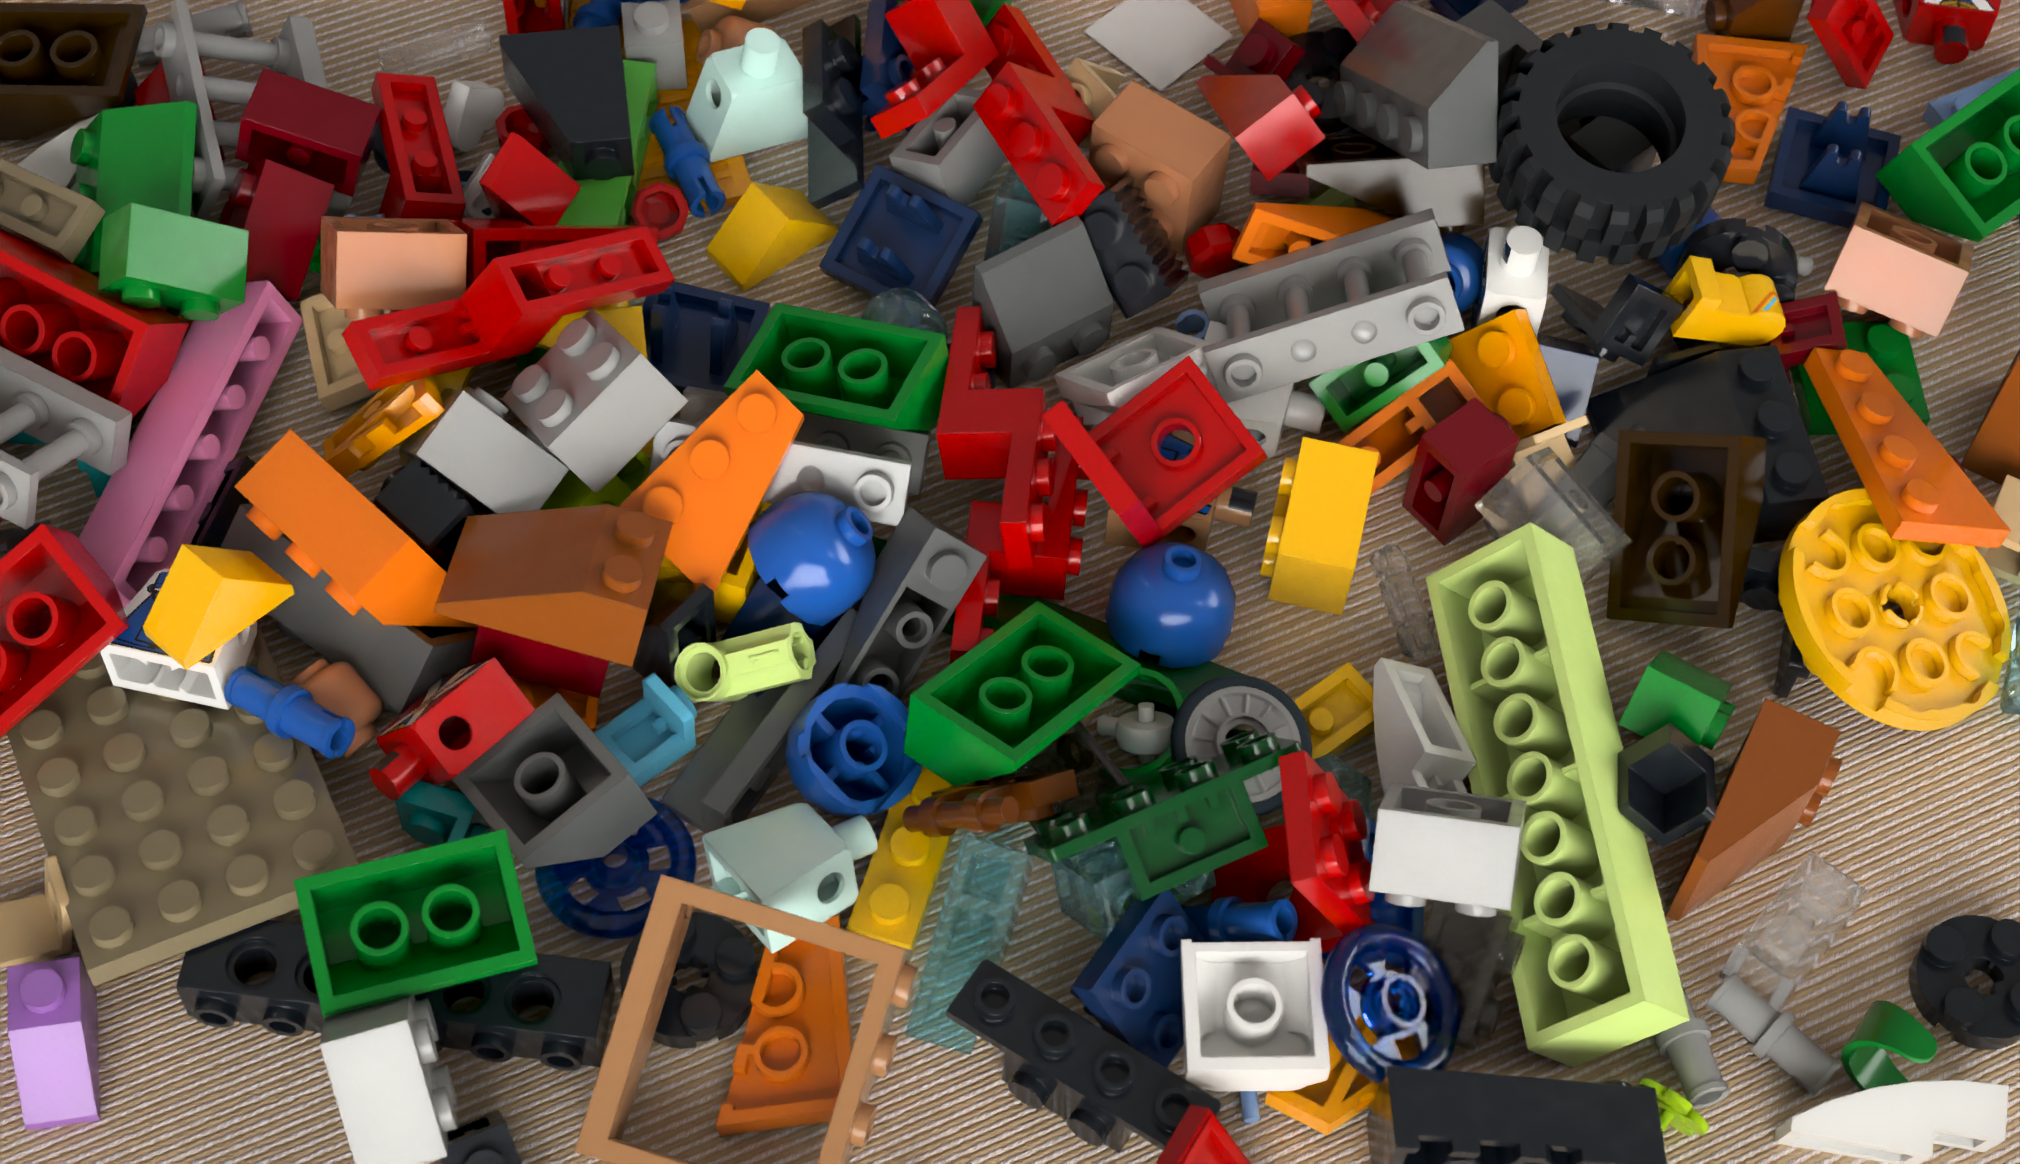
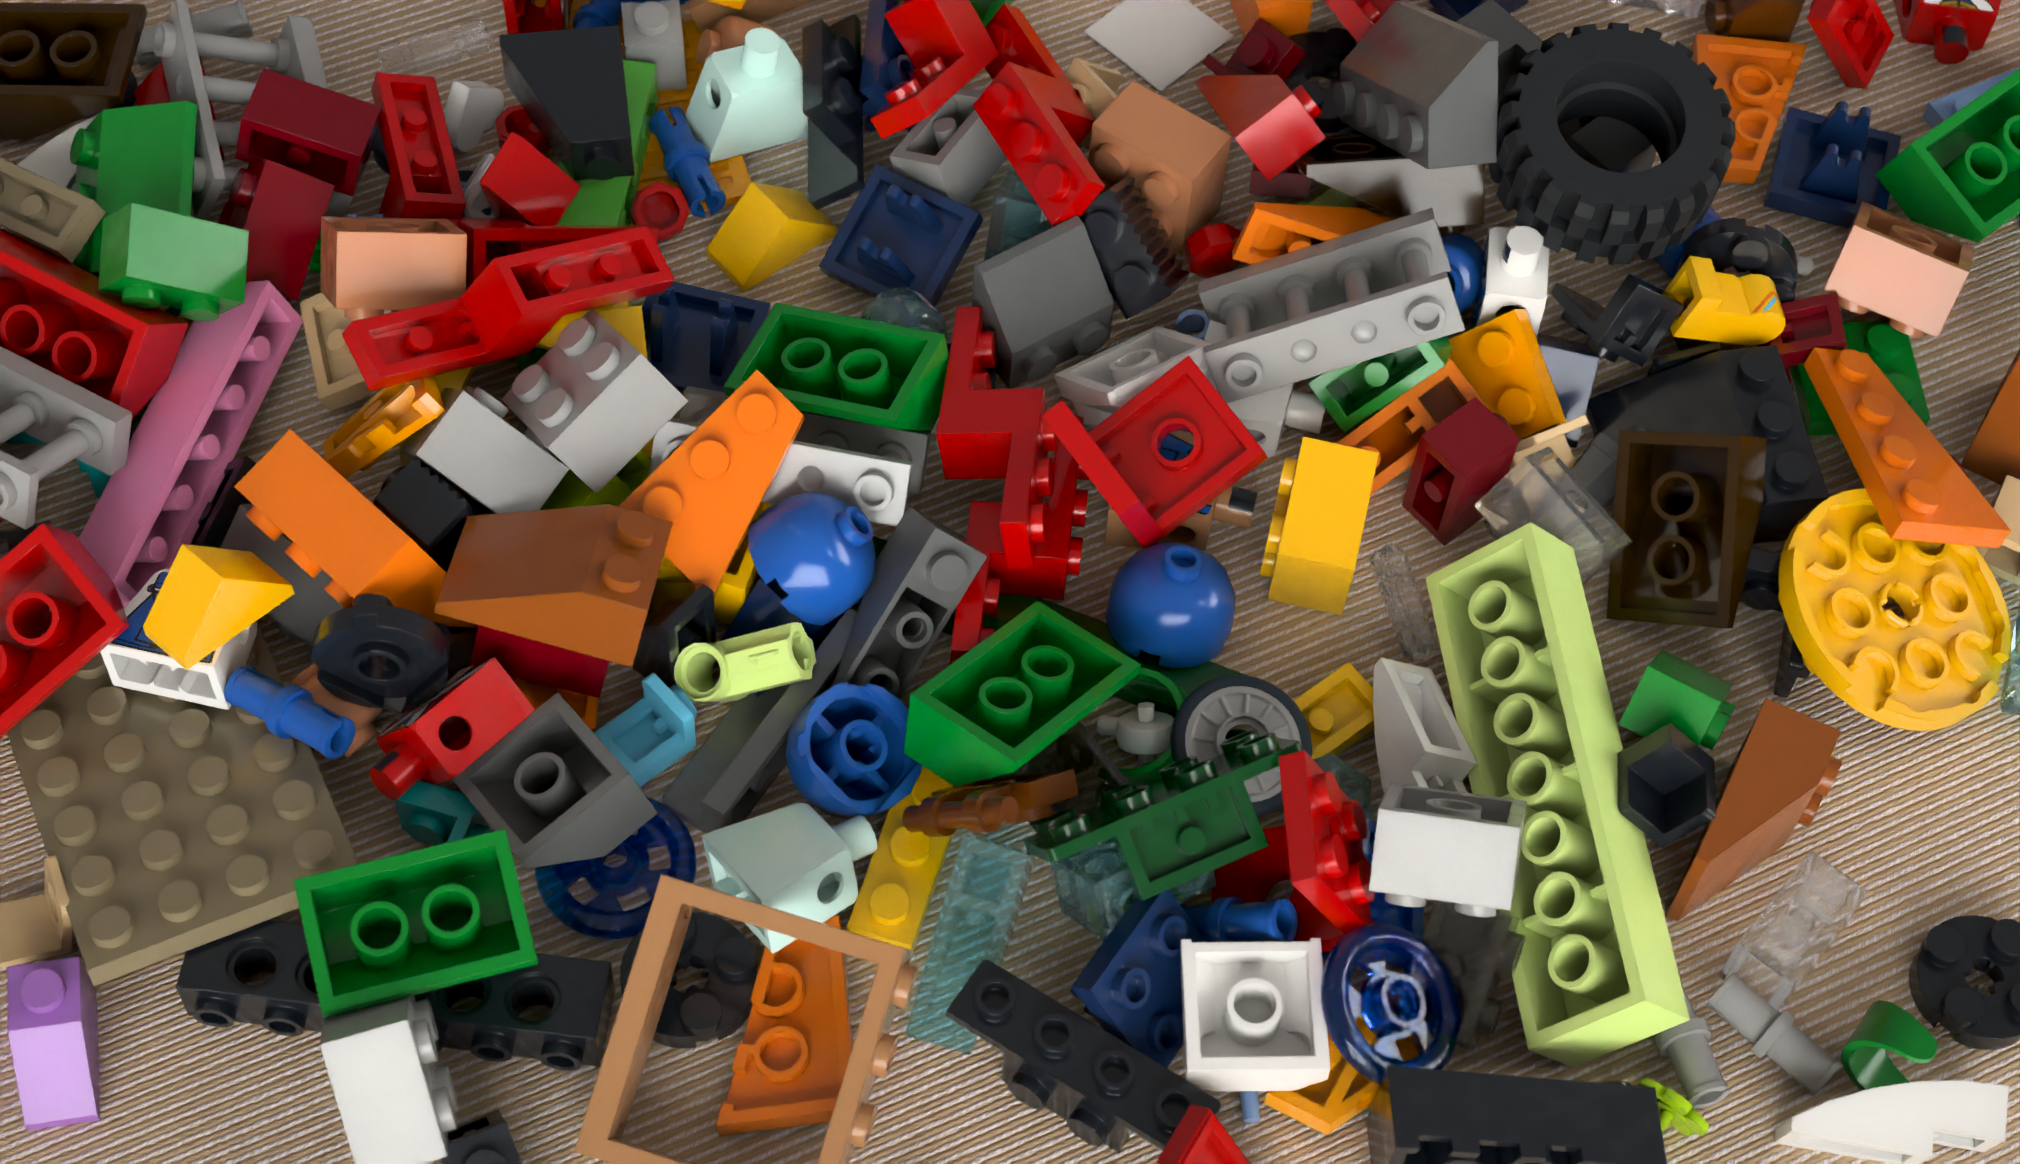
none -> black plate [311,593,451,708]

